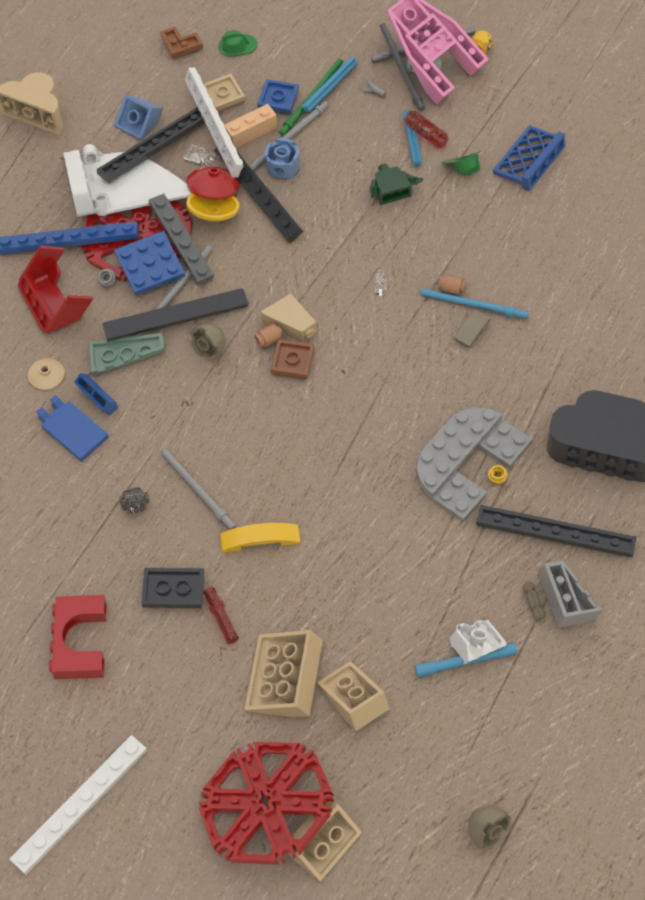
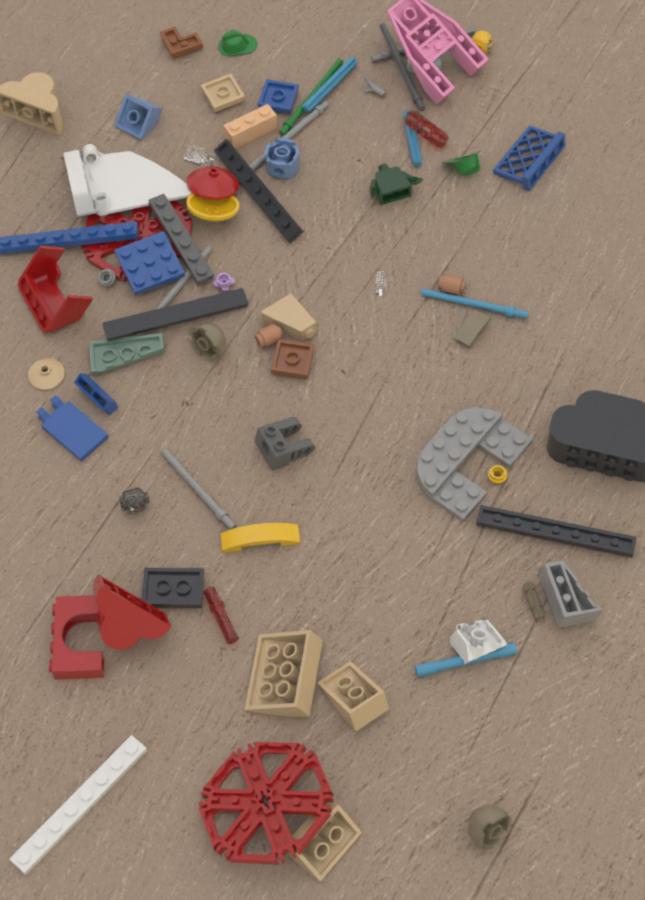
black plate [97,107,205,183] -> none
white plate [185,68,243,177] -> none
none -> red brick [93,574,171,650]
none -> lavender plate [213,273,235,291]
none -> dark grey brick [254,417,315,470]

